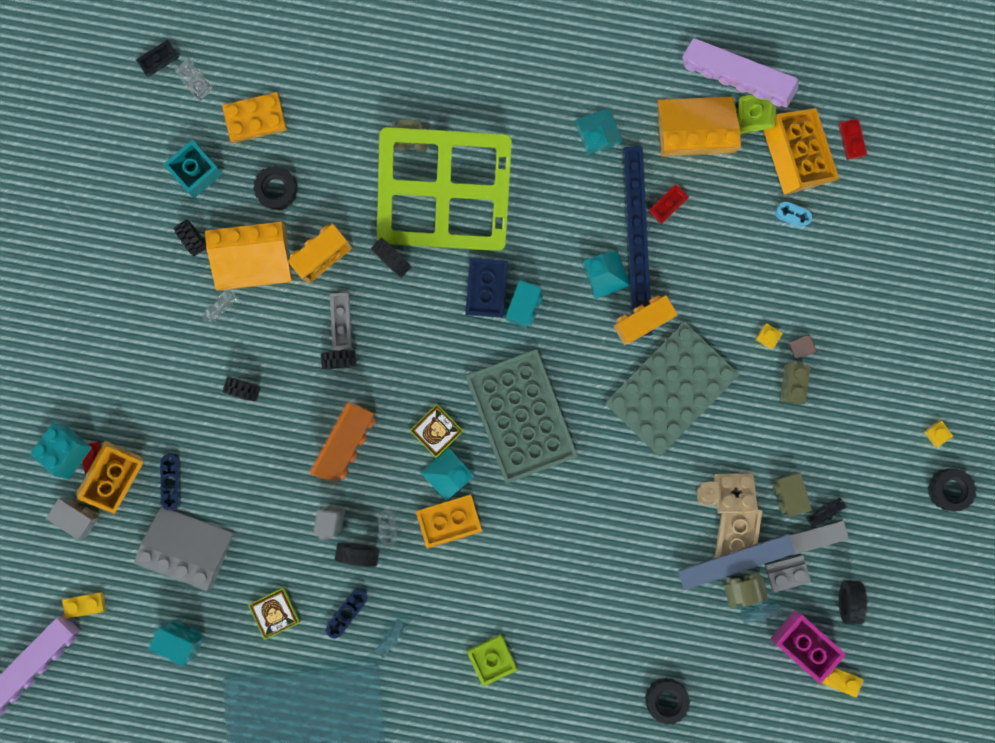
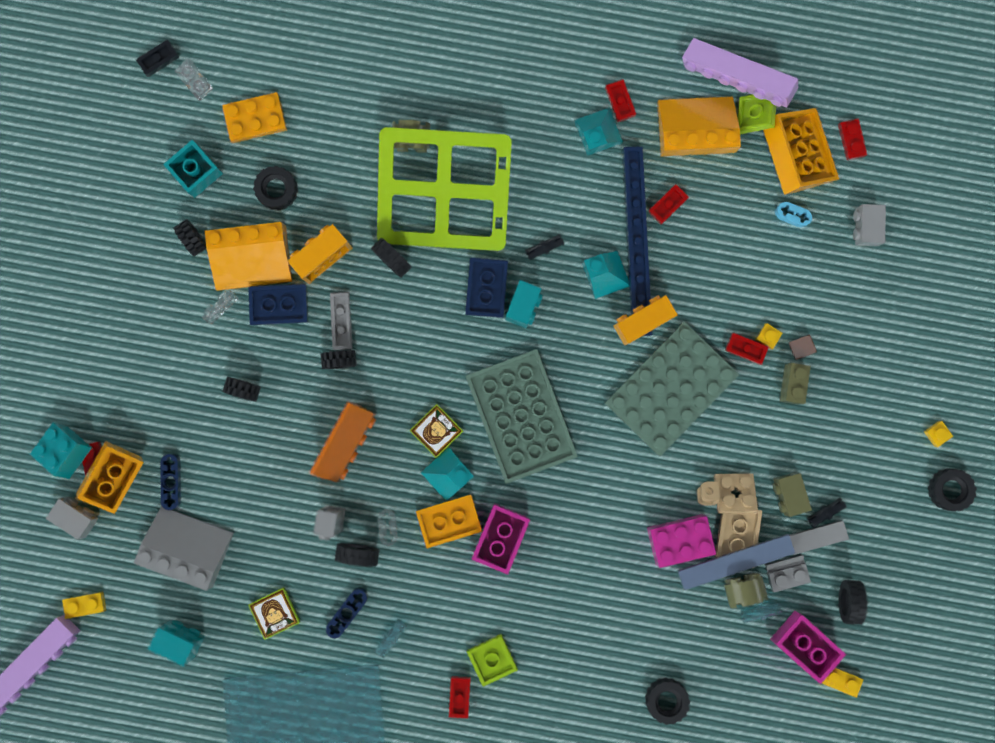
none -> dark blue plate [248,284,309,326]
none -> red plate [449,676,471,719]
none -> dark pink brick [472,503,530,575]
none -> black pin [525,234,564,261]
none -> red plate [605,79,636,122]
none -> dark pink brick [647,514,716,568]
none -> red plate [725,333,769,365]
none -> light grey brick [853,204,886,246]

